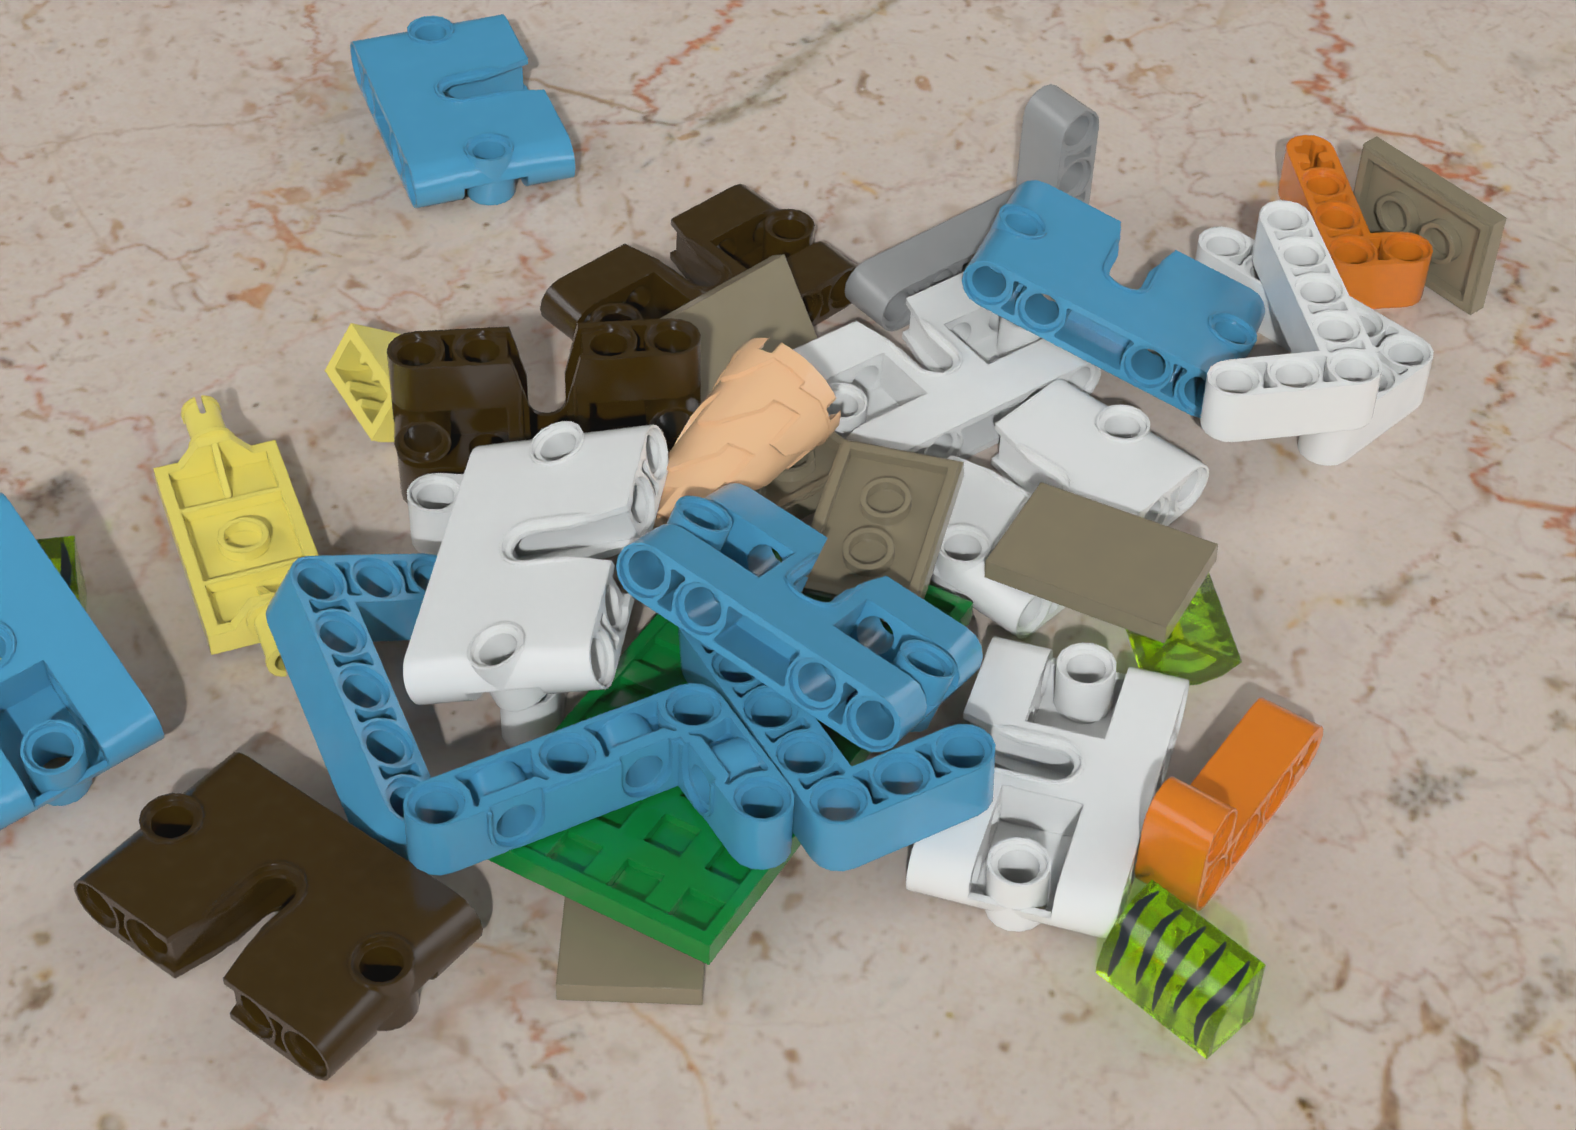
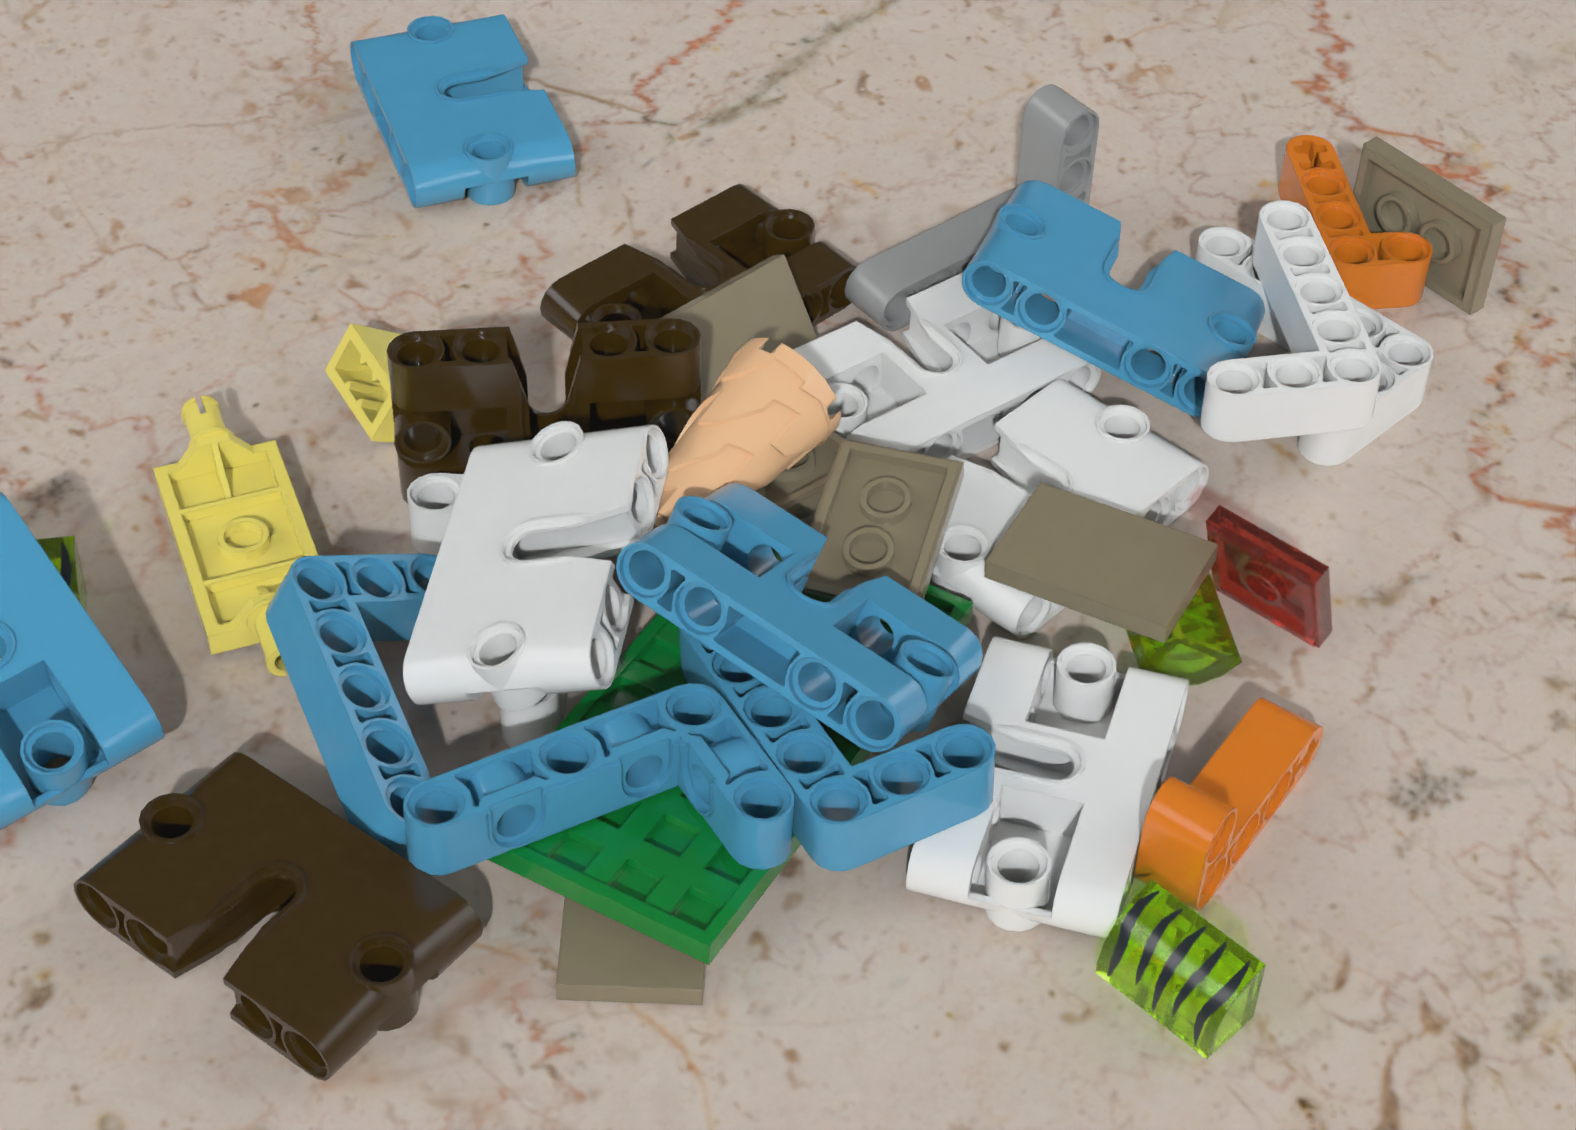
none -> clear red tile [1205,505,1332,648]

